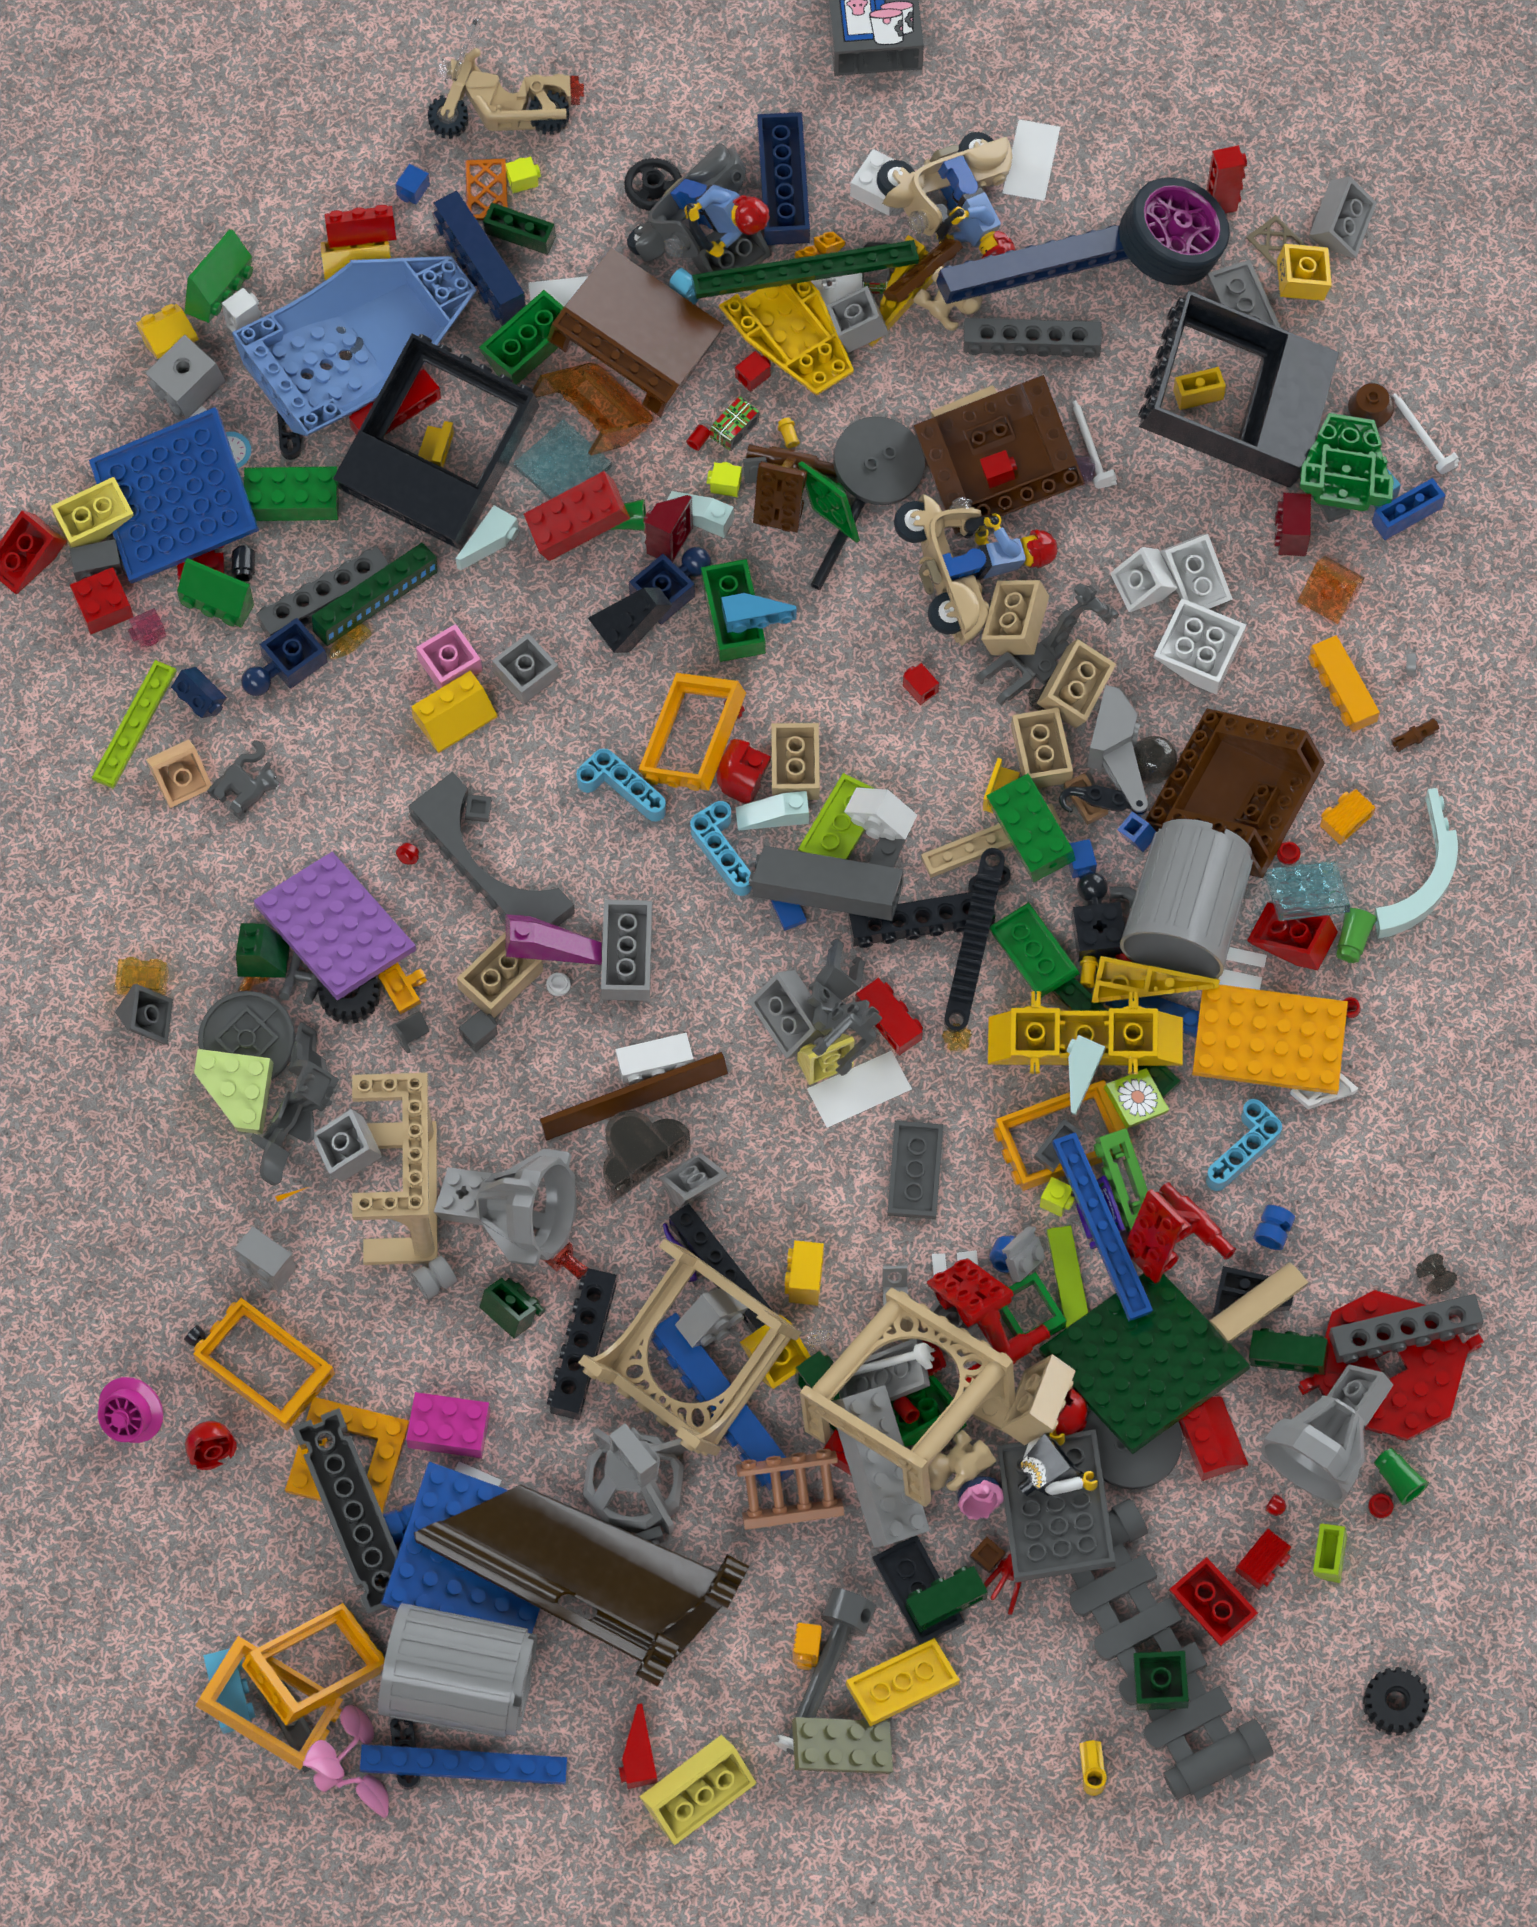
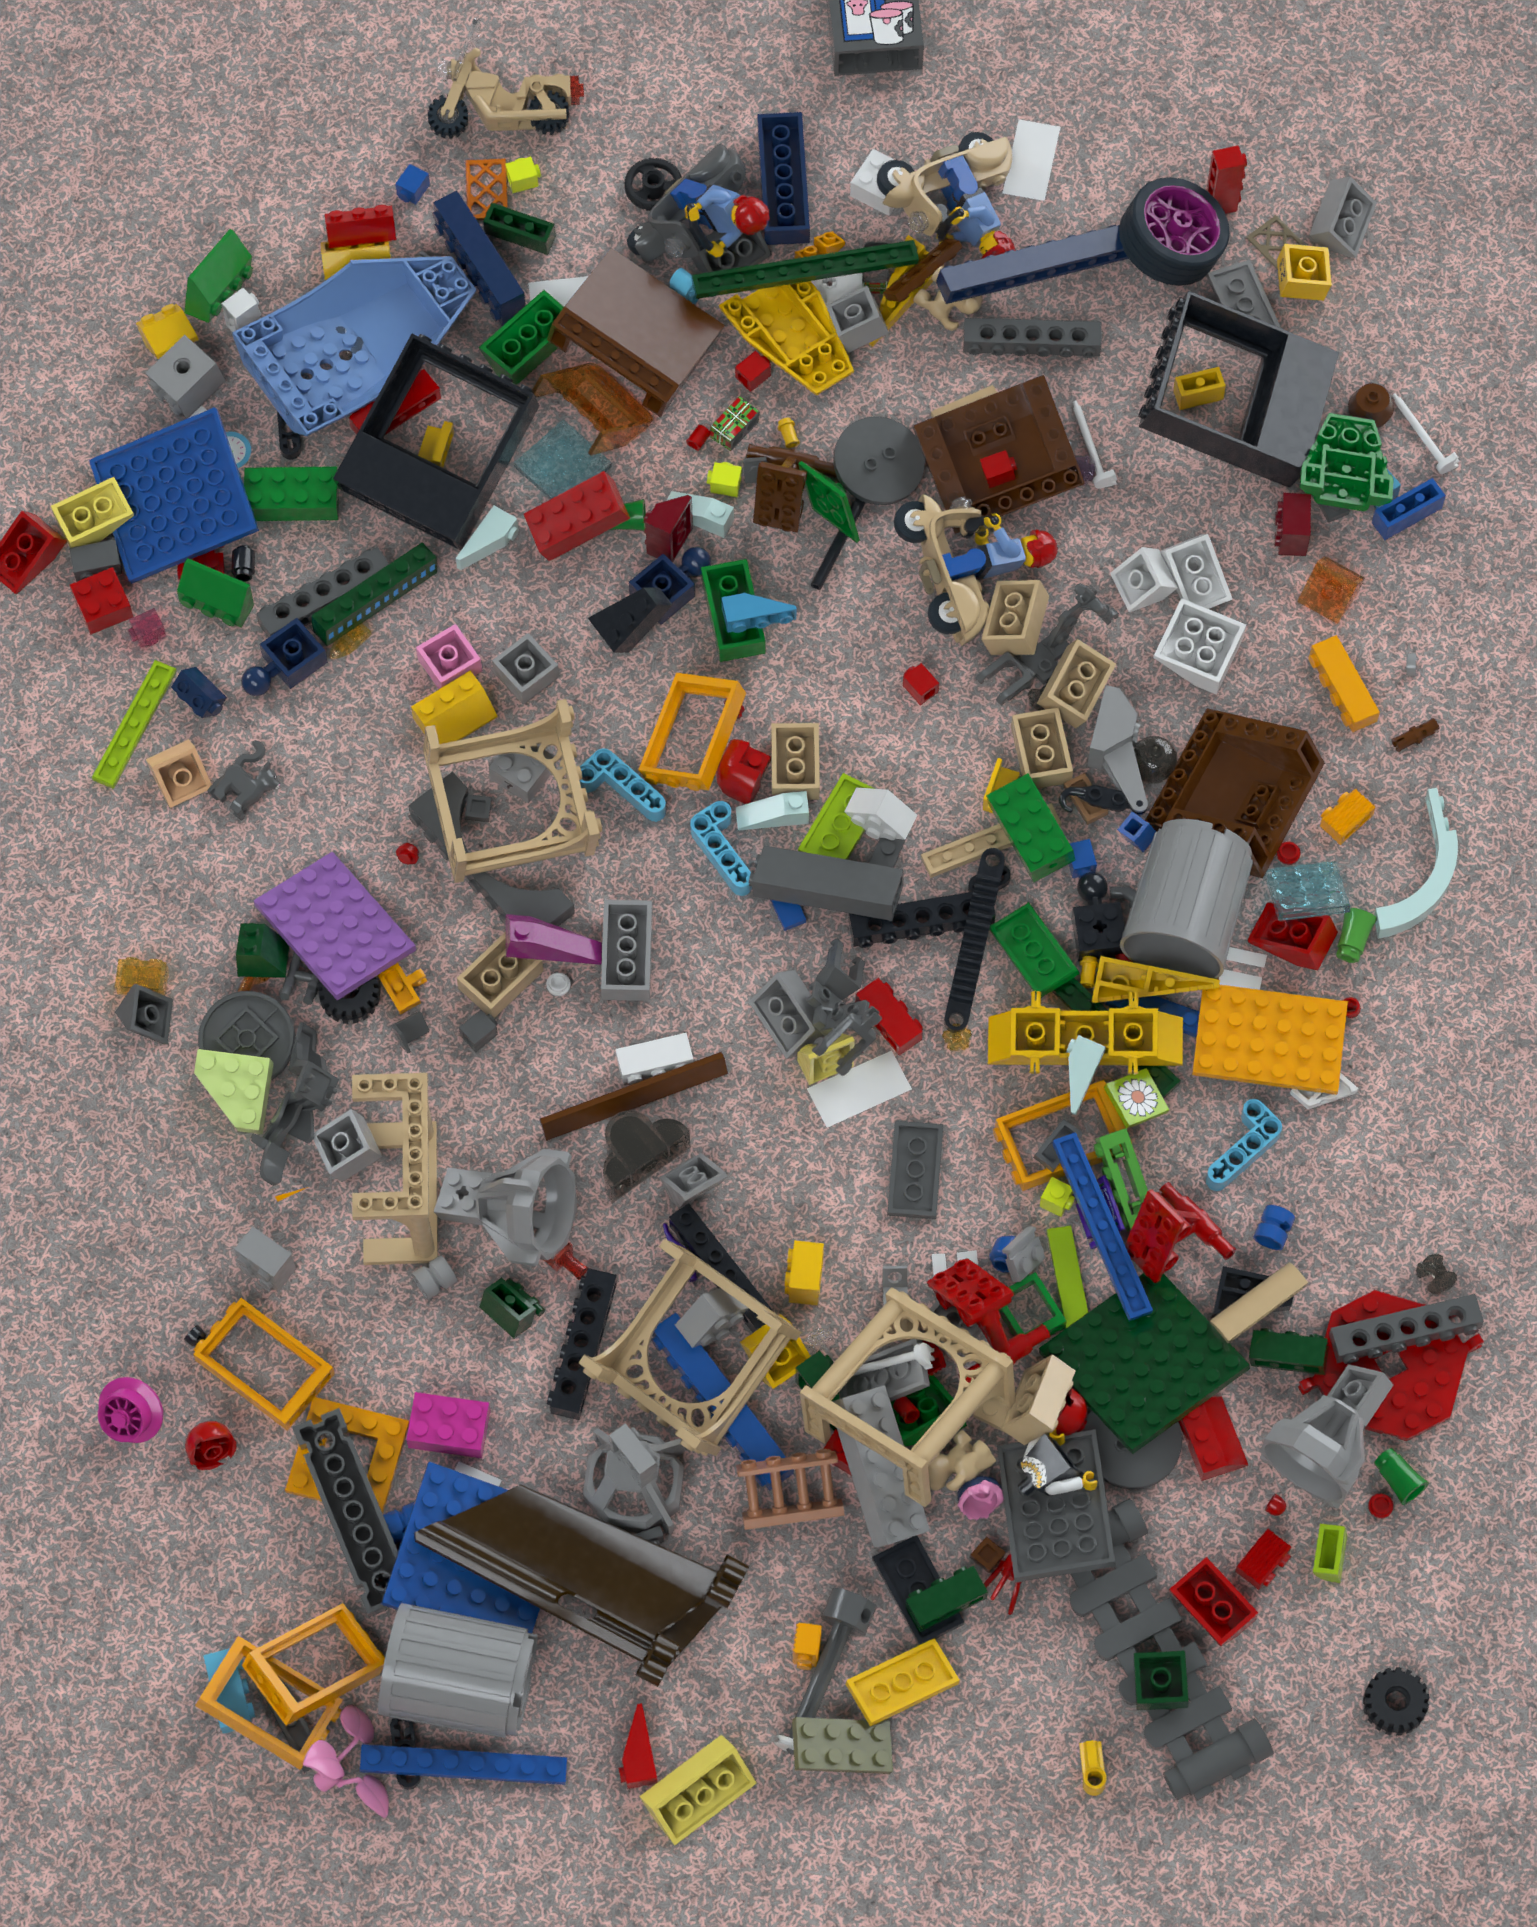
none -> tan arch [423,699,602,883]
none -> light grey brick [489,745,556,804]

